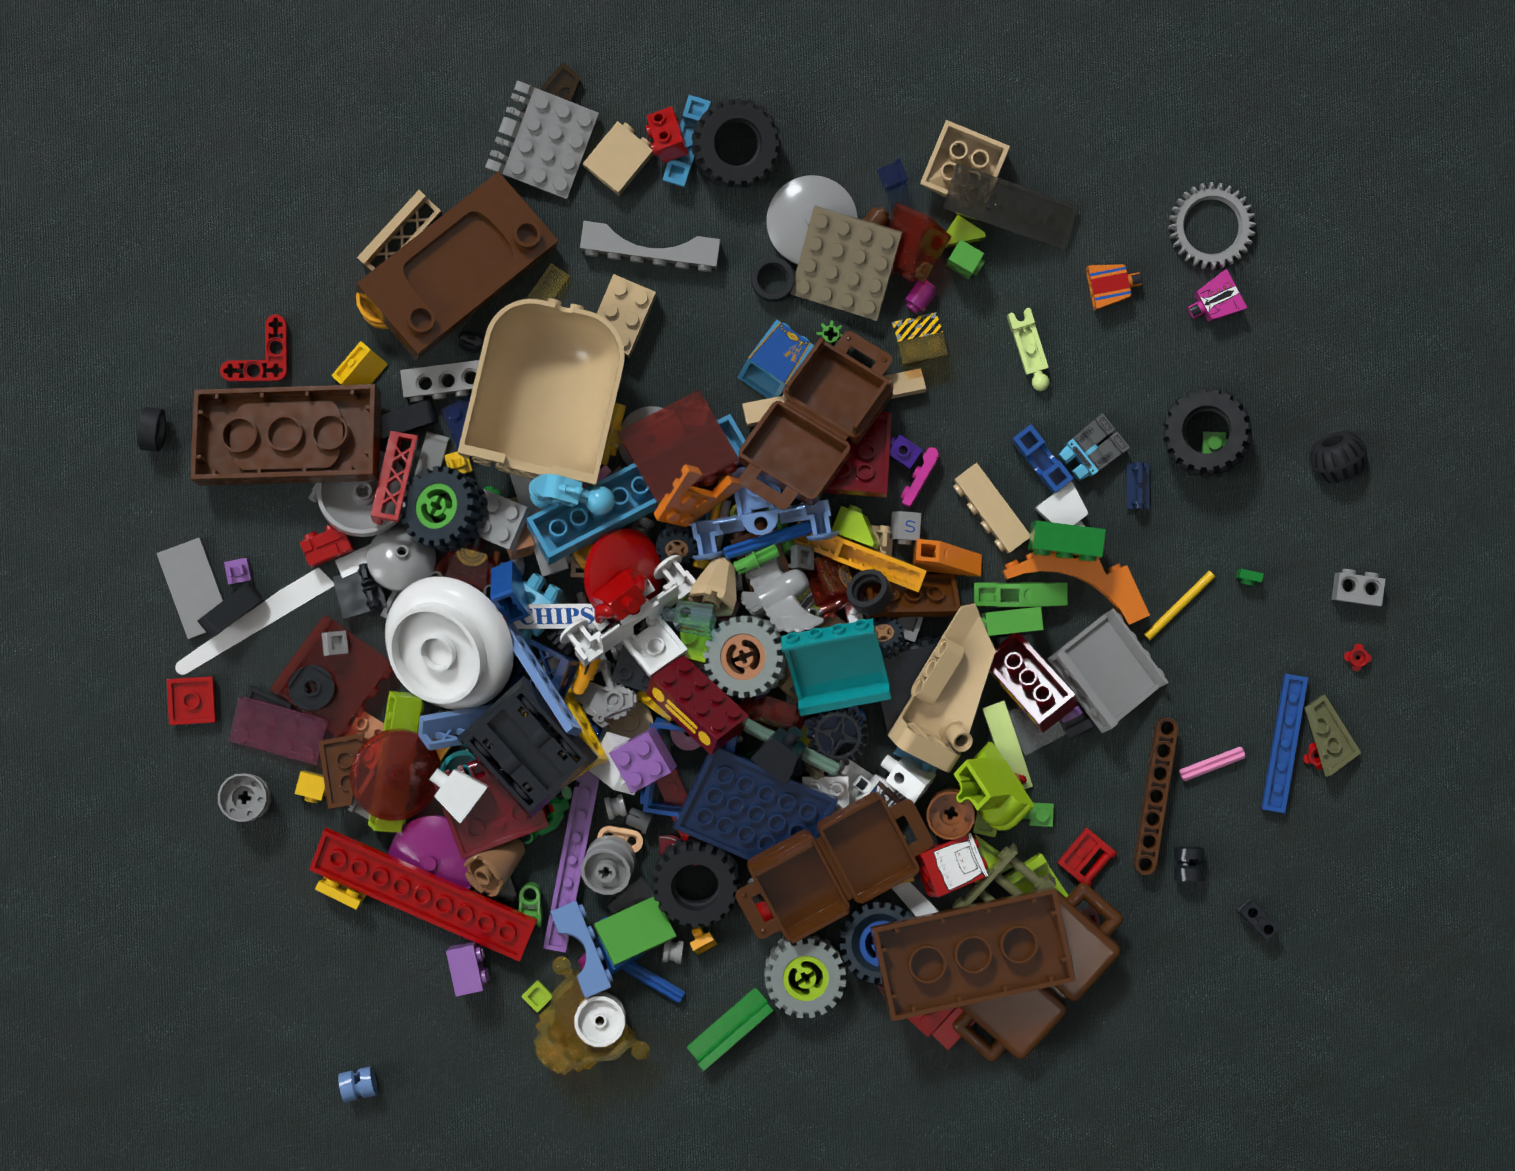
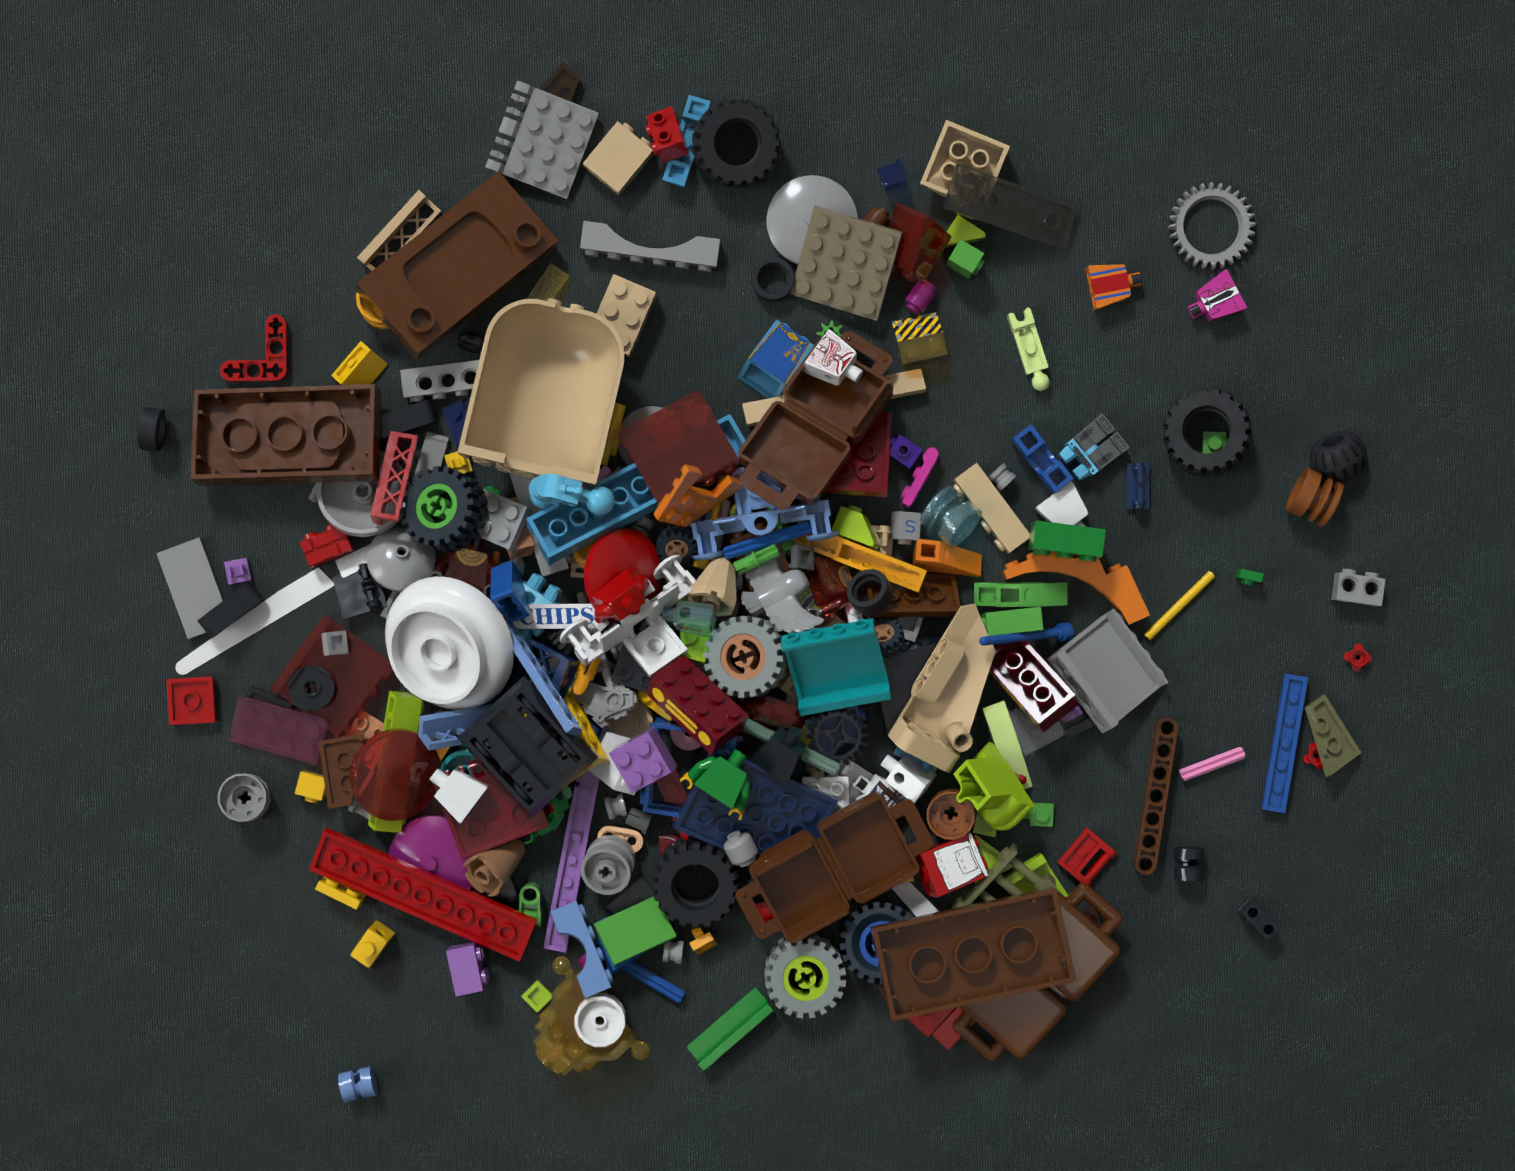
none -> yellow torso [350,920,395,969]
none -> green torso [680,749,750,820]
none -> light grey head [724,831,758,867]
none -> white torso [804,329,863,386]
none -> clear light blue wheel [921,486,982,548]
none -> blue piece [979,622,1074,646]
none -> light grey wheel [988,463,1016,491]
none -> dark orange wheel [1286,468,1344,527]

